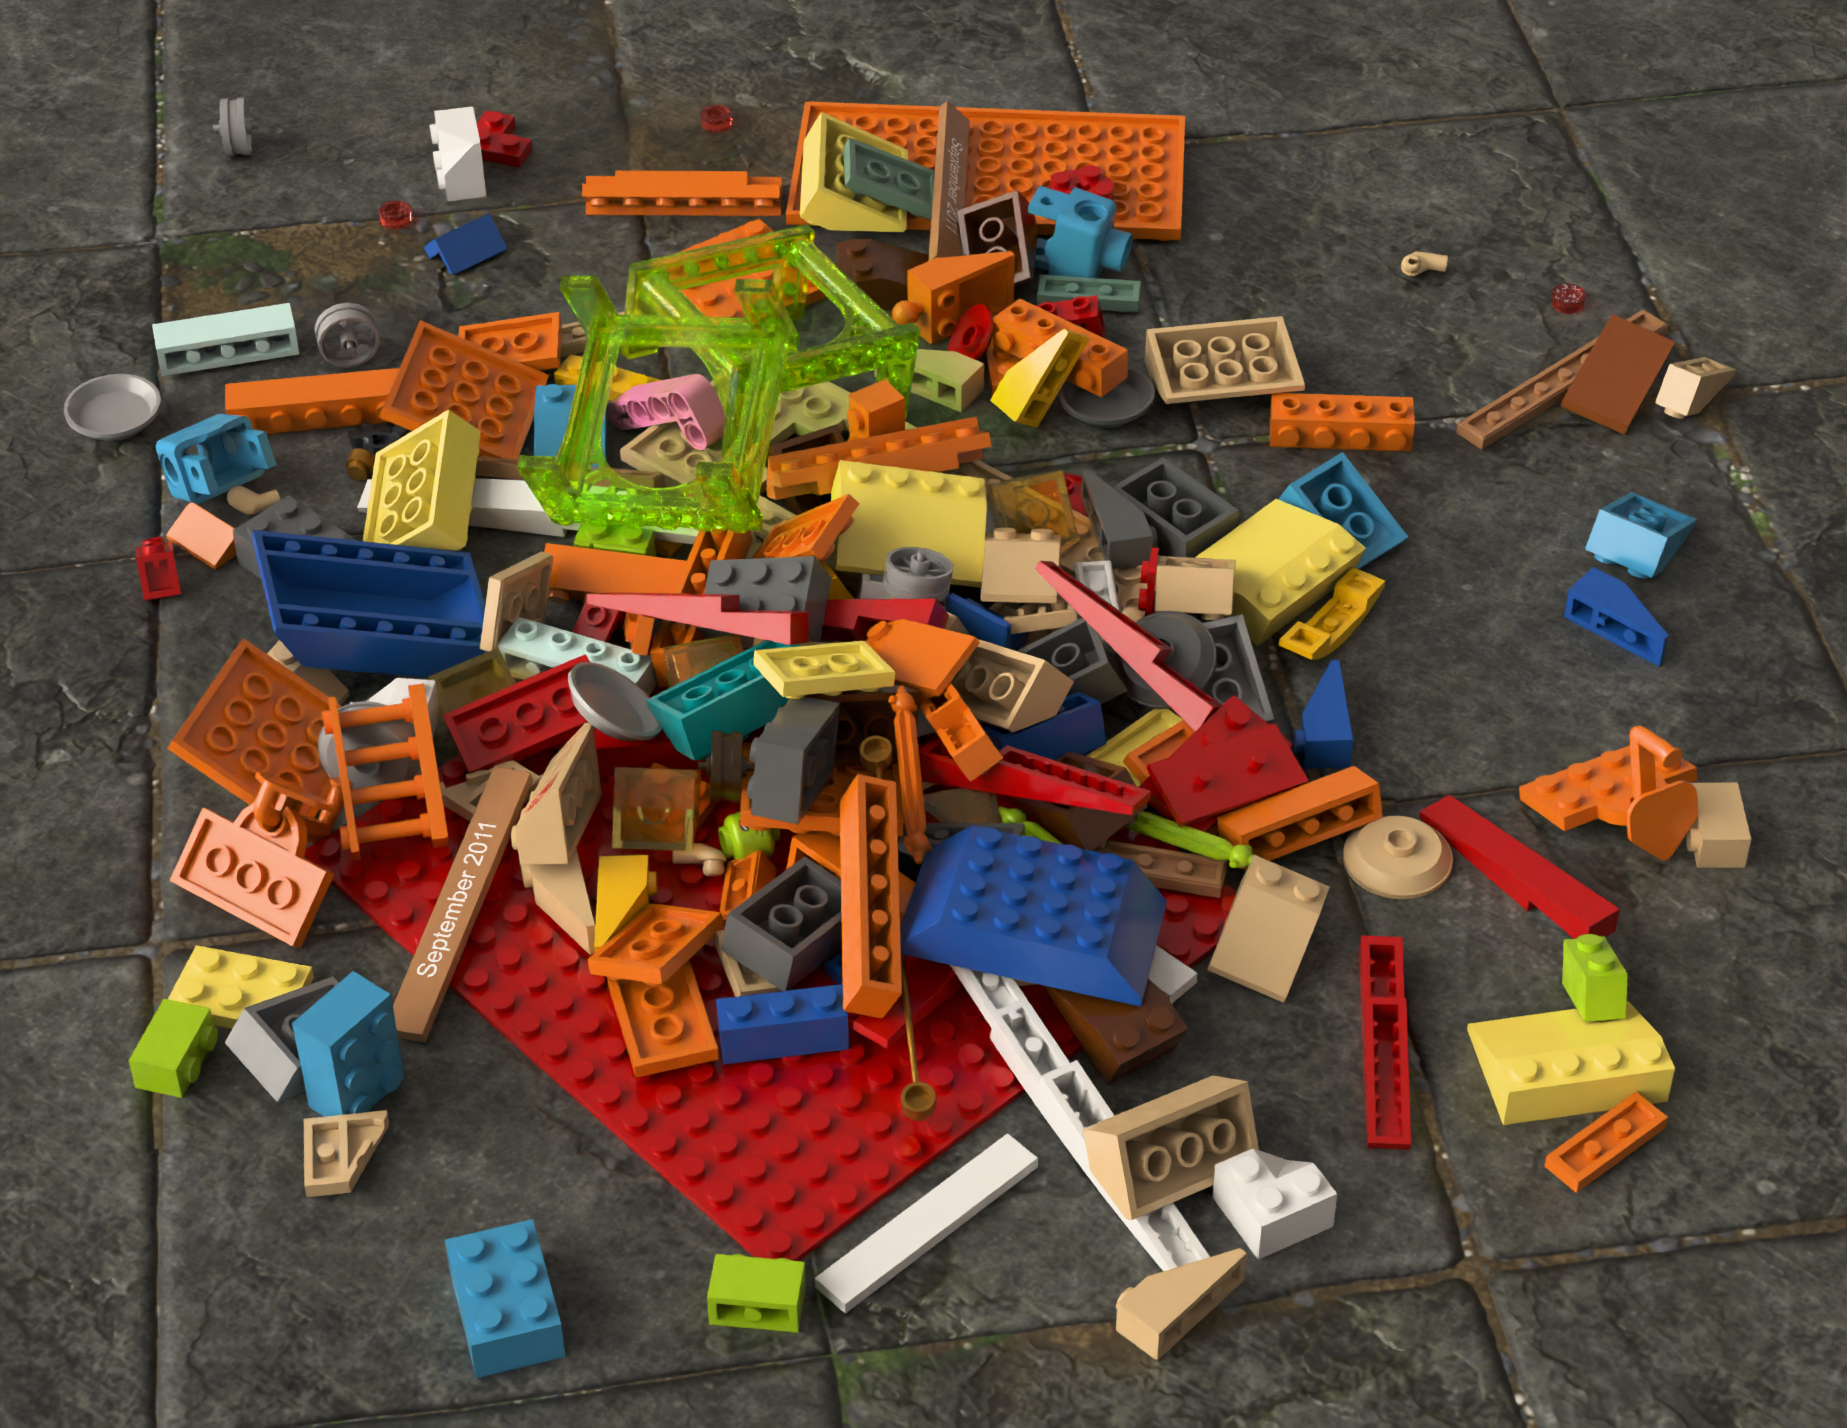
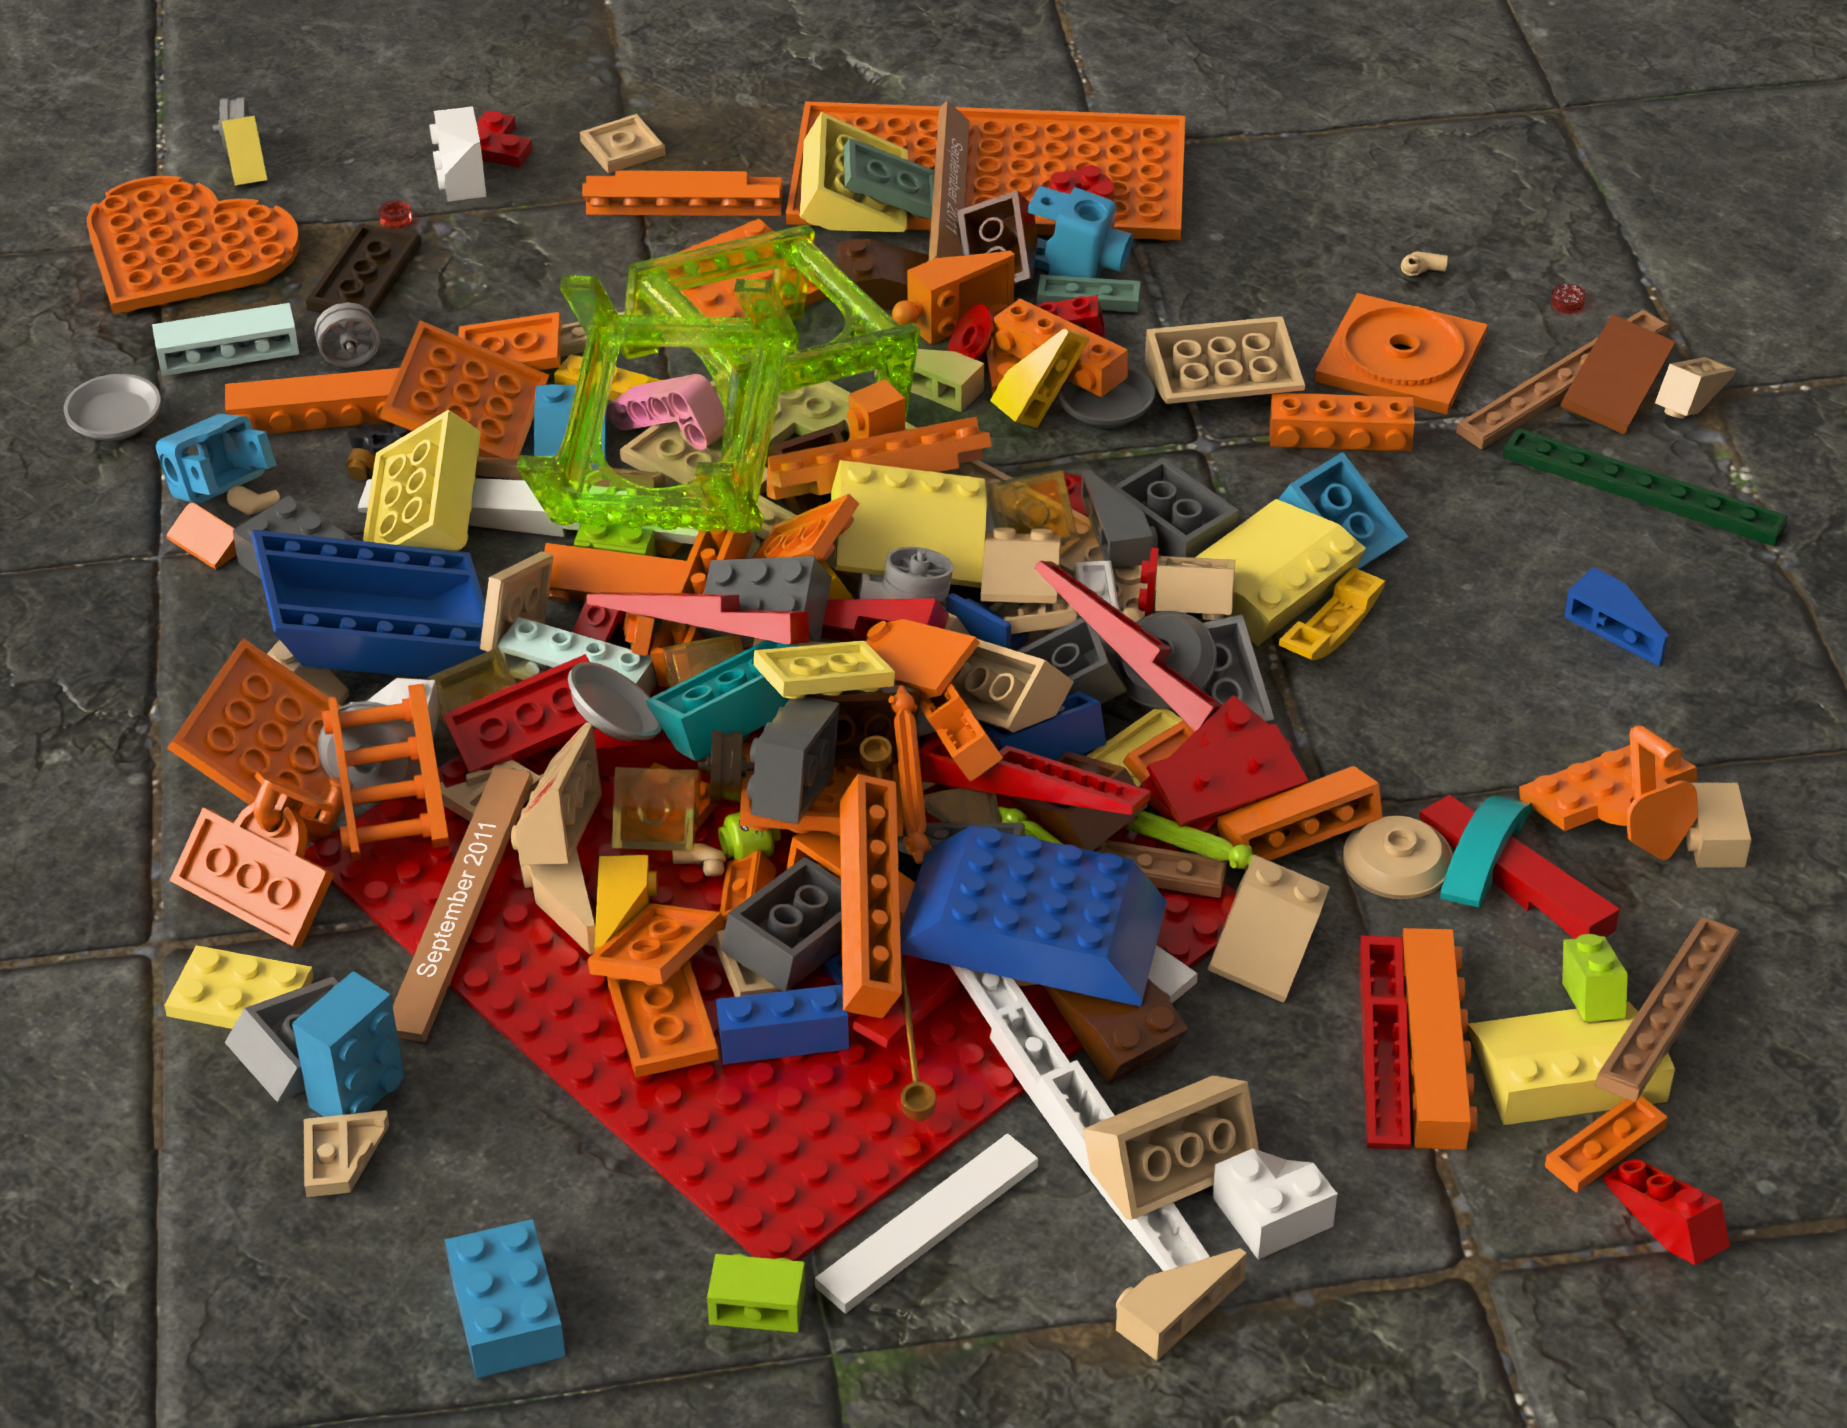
lime brick [129,998,218,1098] -> none
red bracket [135,537,181,601] -> none
blue panel [424,213,507,275] -> none
clear red tile [700,105,732,132] -> none
blue slope [1294,660,1353,769] -> none
dark azure slope [1585,492,1698,579] -> none
none -> orange plate [87,176,300,314]
none -> light yellow tile [222,116,267,186]
none -> dark brown tile [306,224,422,316]
none -> tan tile [580,114,666,173]
none -> orange piece [1314,293,1488,415]
none -> orange brick [1402,928,1477,1150]
none -> teal slope [1440,795,1532,907]
none -> dark green tile [1503,428,1788,546]
none -> medium nougat tile [1595,917,1740,1102]
none -> red slope [1603,1158,1730,1265]

